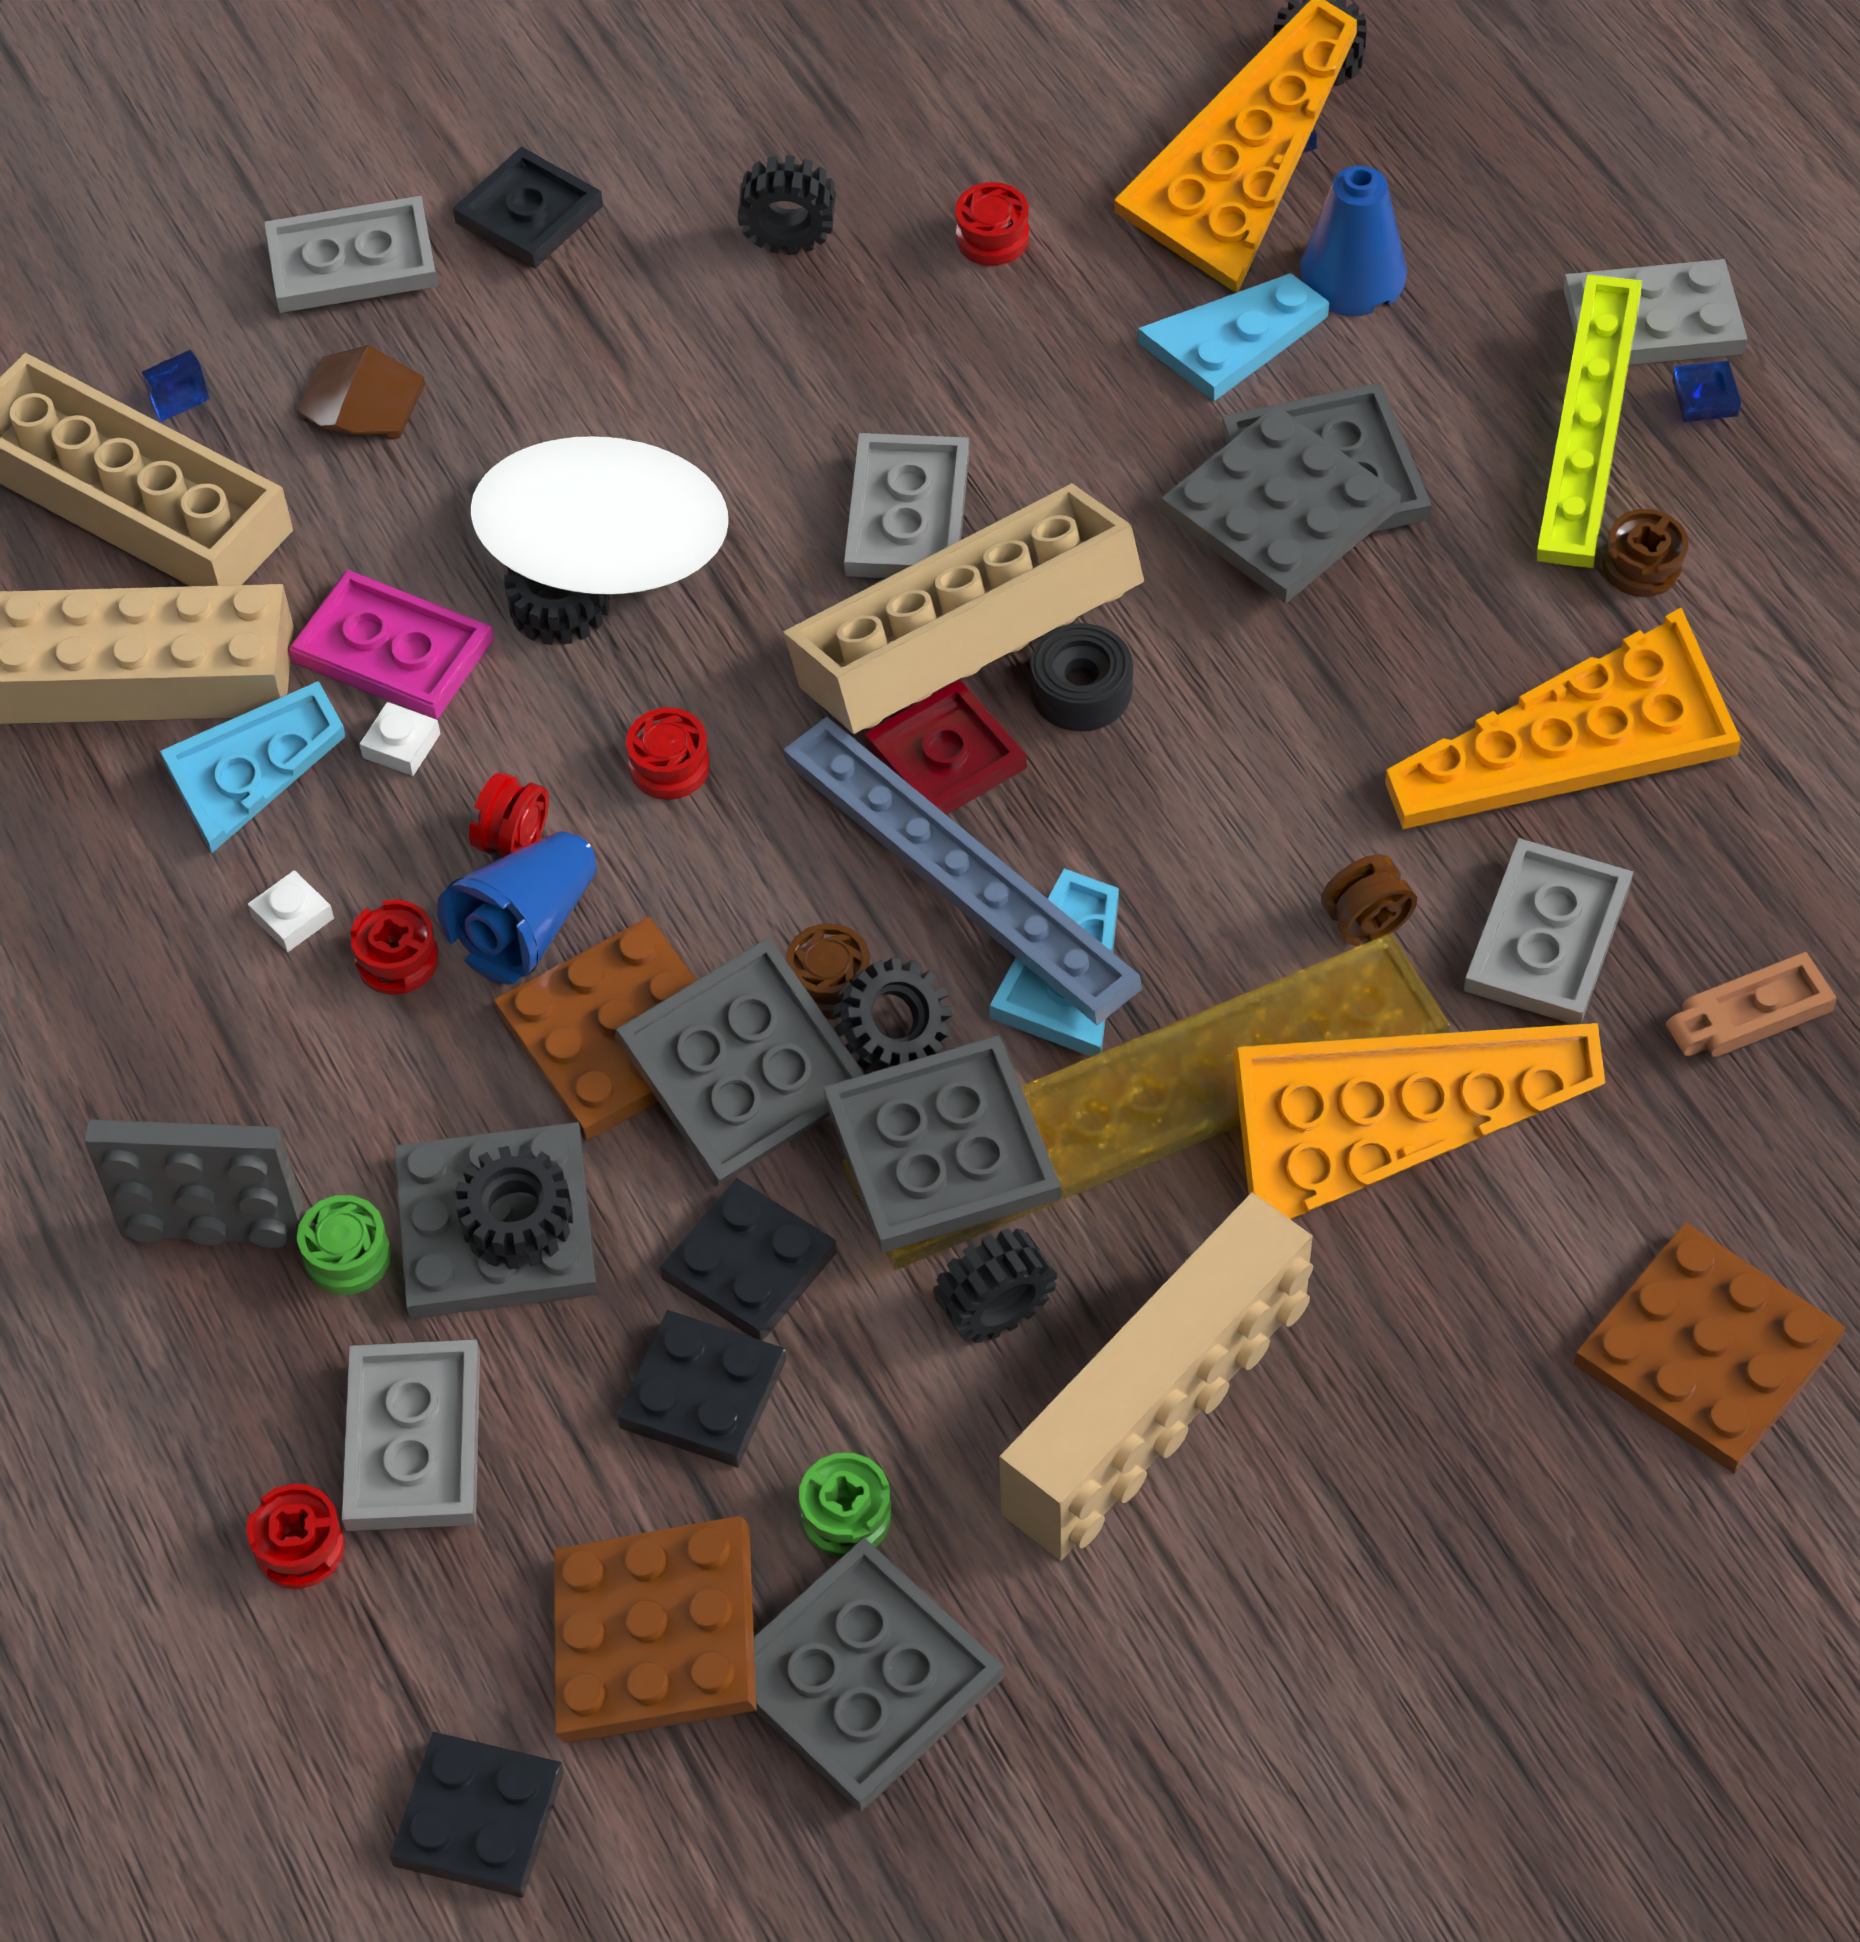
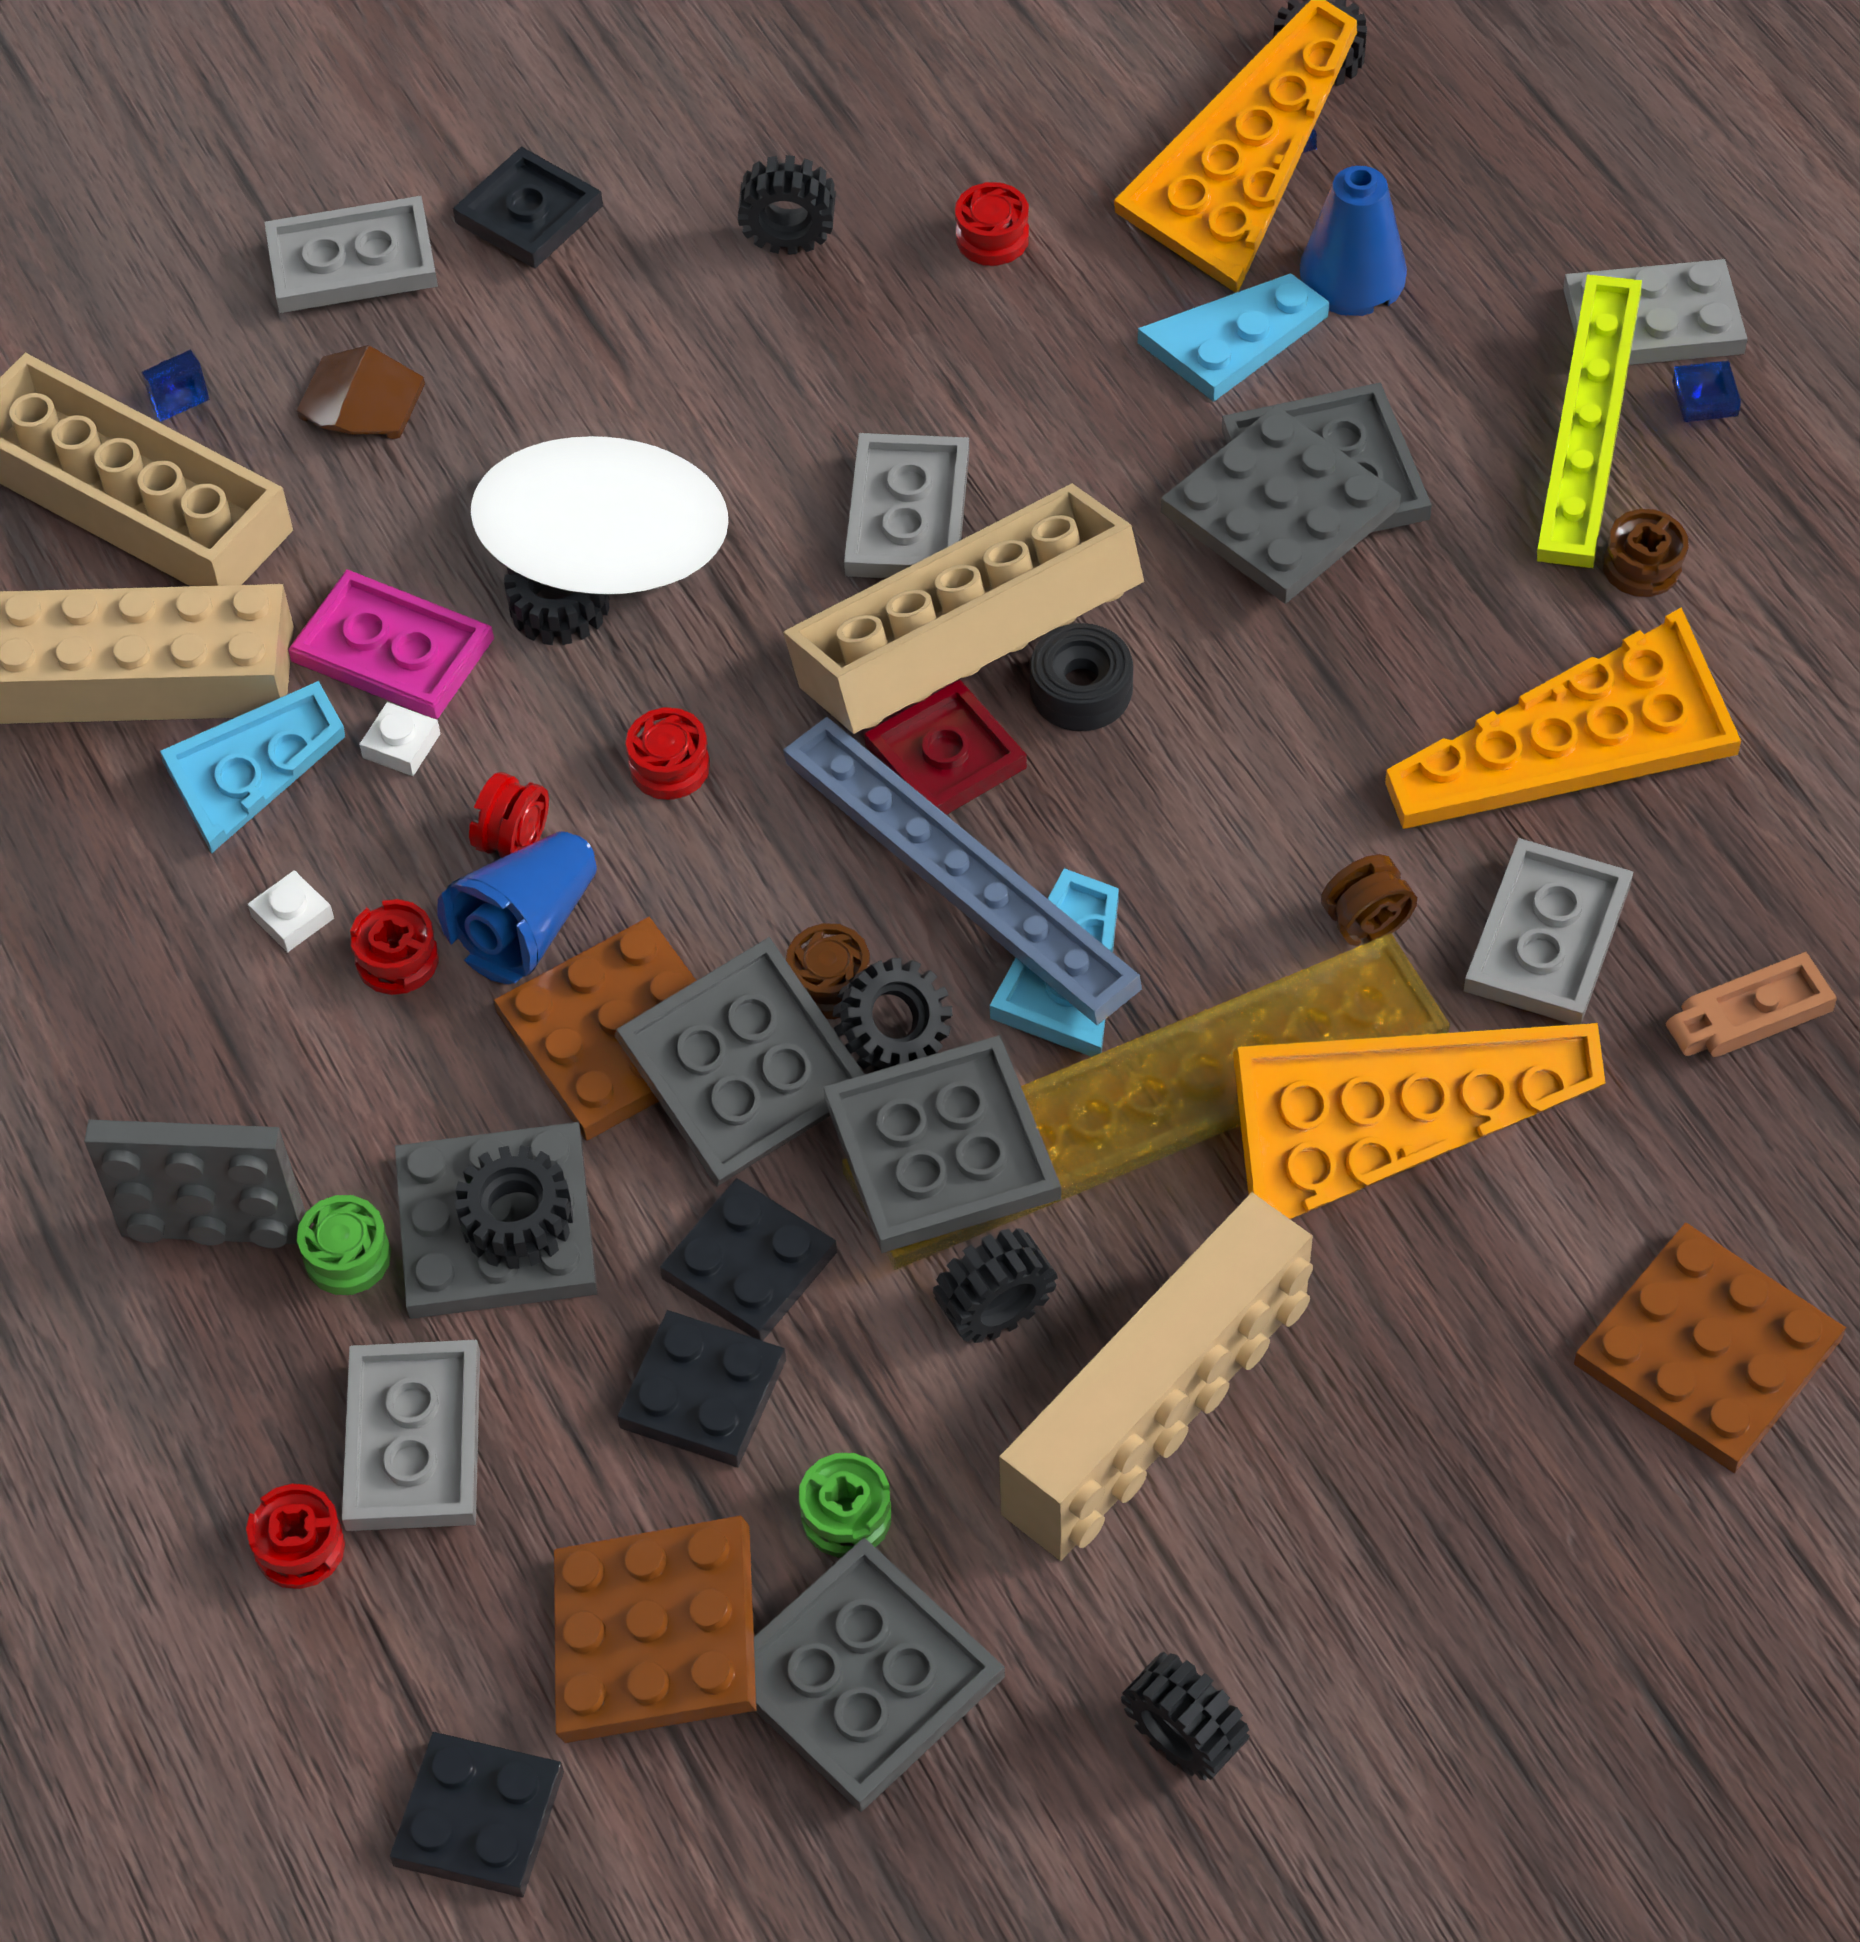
none -> black tyre [1121,1652,1250,1781]

